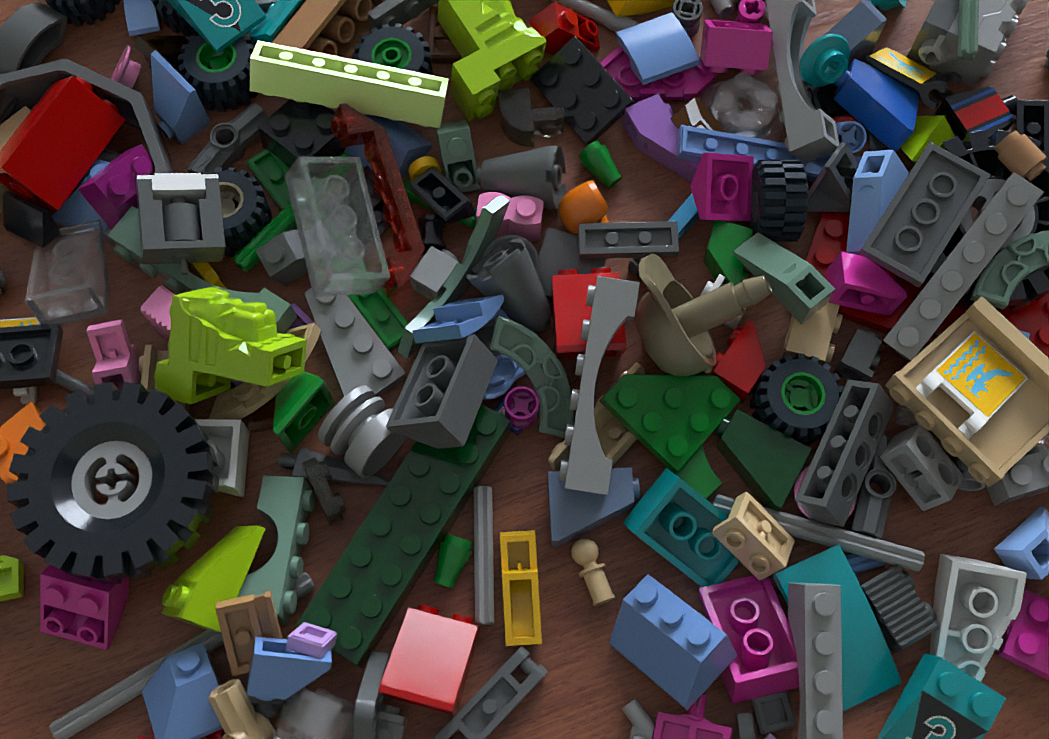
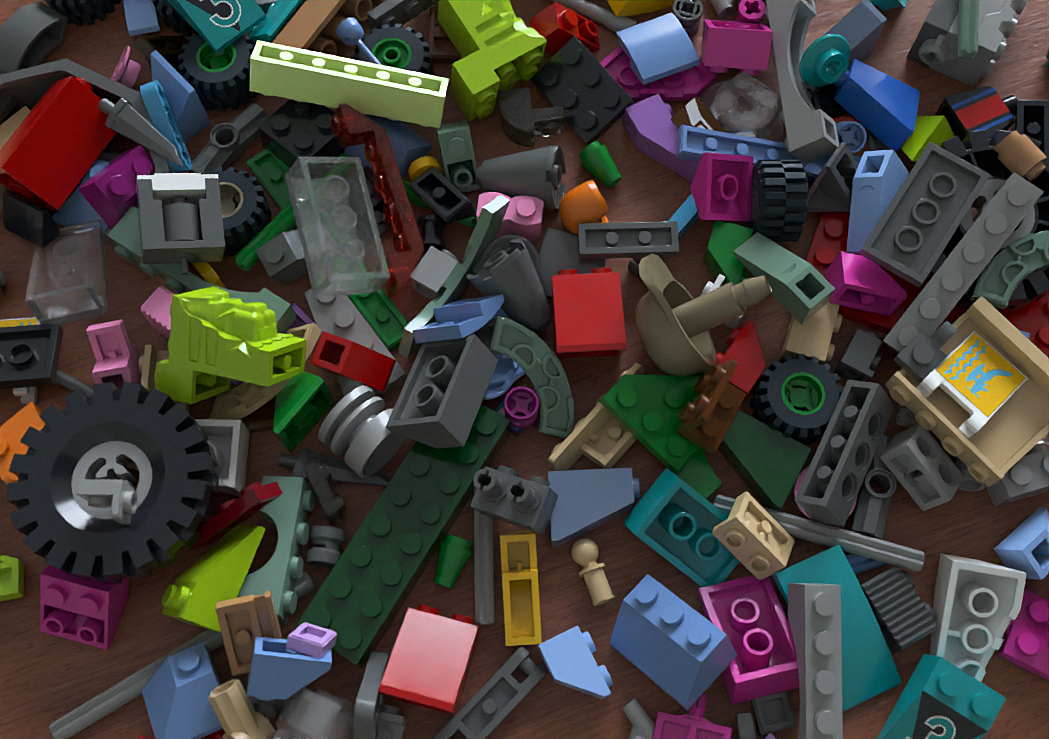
light grey arch [559,276,640,495] -> none
flag [864,46,962,108] -> none
none -> light grey bracket [75,479,138,524]
none -> dark grey bar [98,98,183,167]
none -> dark azure beam [140,80,192,173]
none -> dark red plate [190,482,283,551]
none -> dark grey wheel [306,526,347,568]
none -> red slope [310,331,396,392]
none -> medium blue hinge [336,17,381,65]
none -> dark grey brick [470,465,558,535]
none -> light blue slope [538,626,613,700]
none -> reddish brown bracket [676,359,746,454]
none -> dark grey plate [894,321,957,383]

